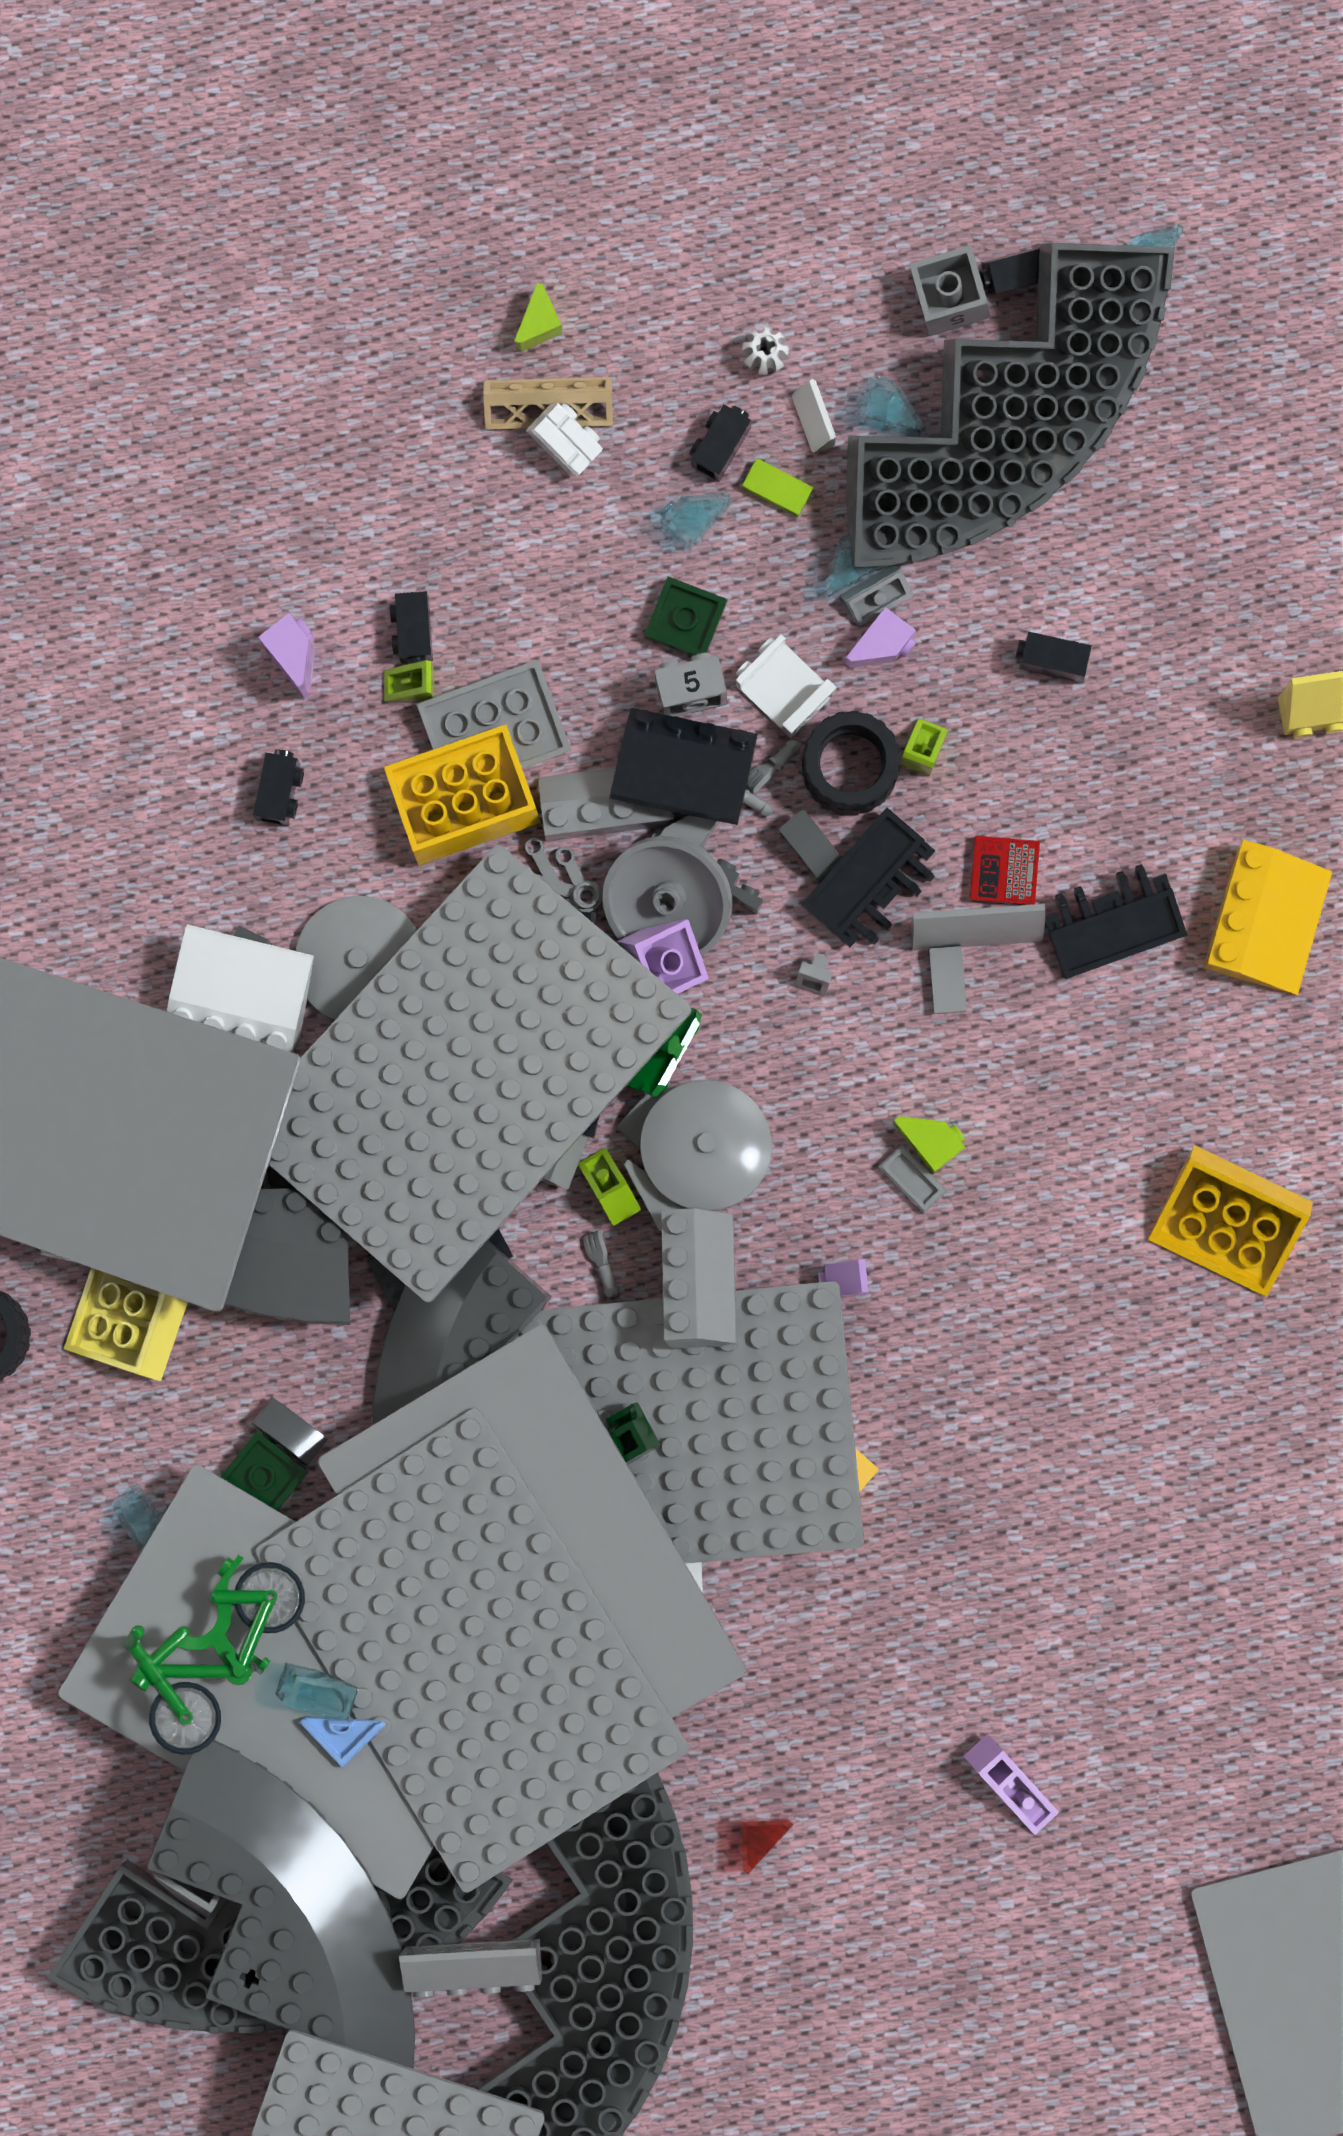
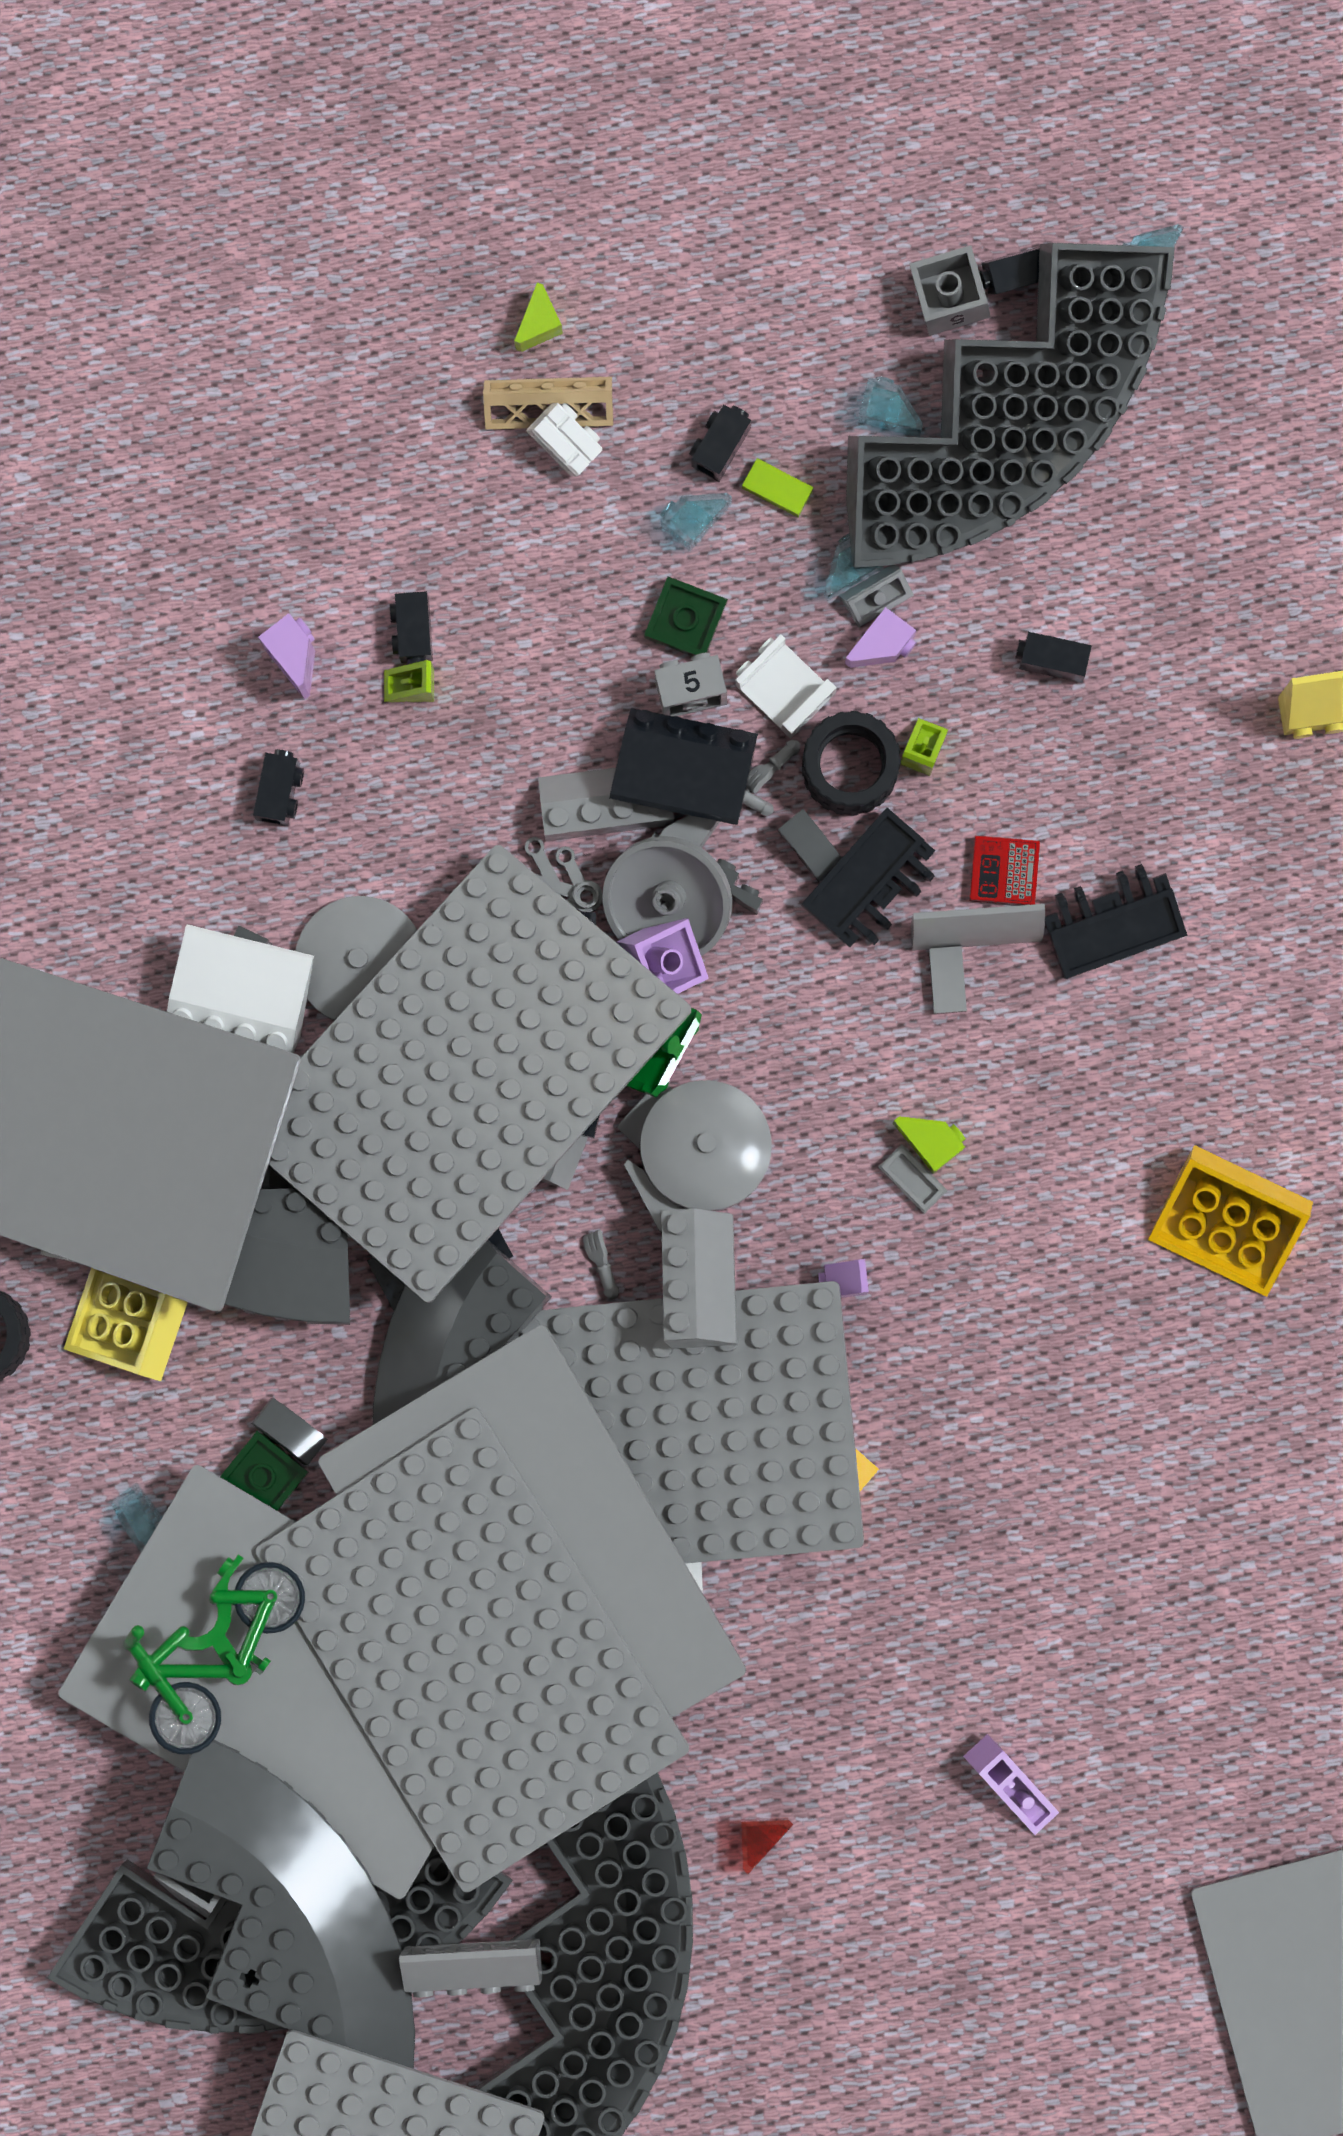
clear light blue slope [275,1662,358,1720] -> none
light blue tile [299,1716,386,1768] -> none
yellow slope [384,724,541,866] -> none
light grey plate [416,659,571,769] -> none
lime slope [578,1147,642,1226] -> none
dark green brick [606,1402,661,1465] -> none
white piece [741,327,789,375] -> none
white slope [792,379,836,453] -> none
light grey tile [794,953,833,996] -> none
yellow slope [1203,839,1332,996] -> none

